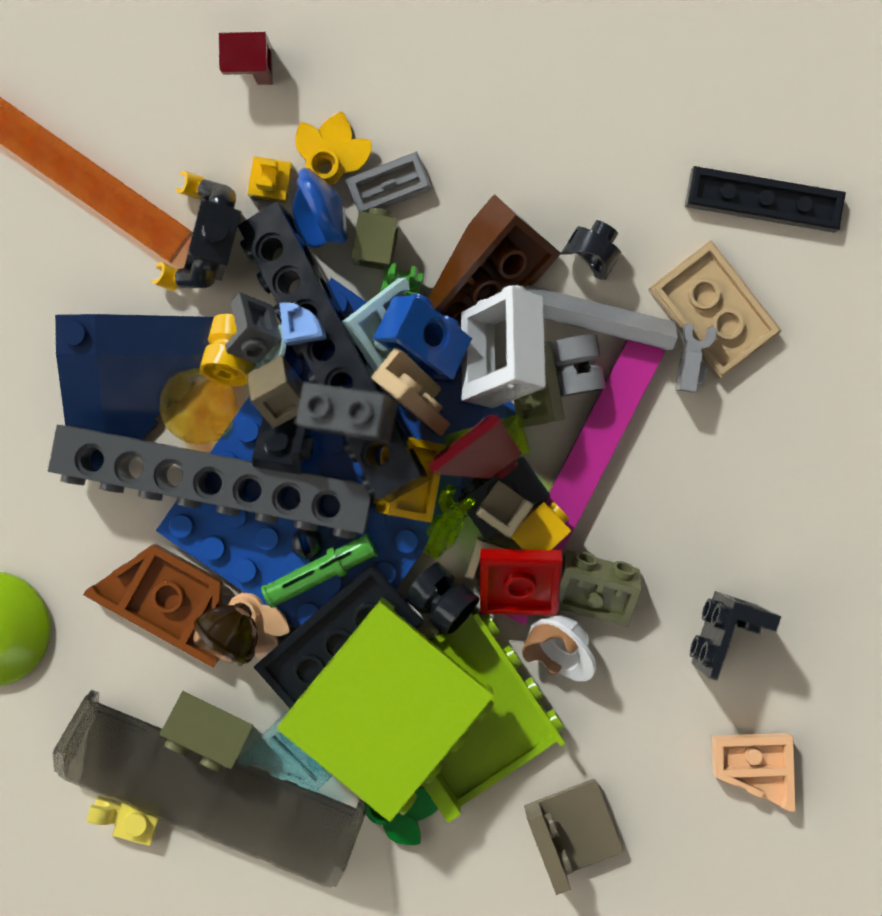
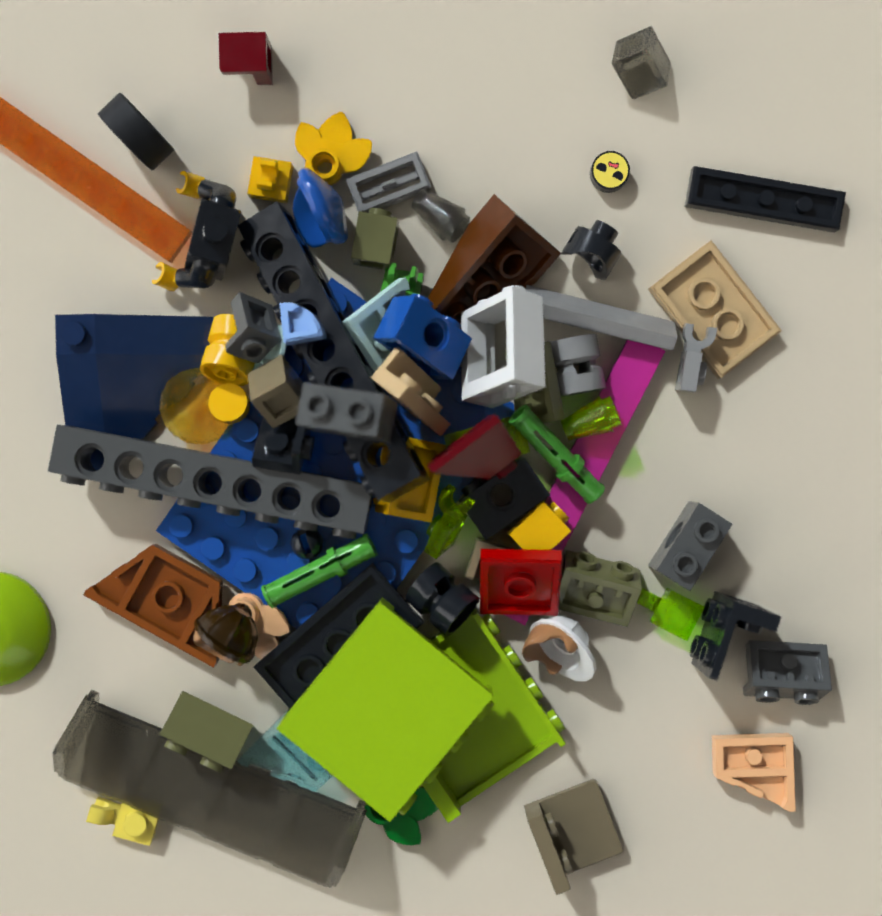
dark tan panel [475,480,533,538] -> none
none -> black tyre [98,93,174,170]
none -> yellow tile [208,383,250,424]
none -> clear smoke cone [411,189,470,243]
none -> bright green pin [508,405,605,504]
none -> clear neon green cone [561,396,622,441]
none -> tile [590,151,630,193]
none -> clear smoke panel [611,26,671,99]
none -> clear neon green plate [637,588,704,641]
none -> dark grey brick [648,501,733,591]
none -> dark grey bracket [743,640,832,705]

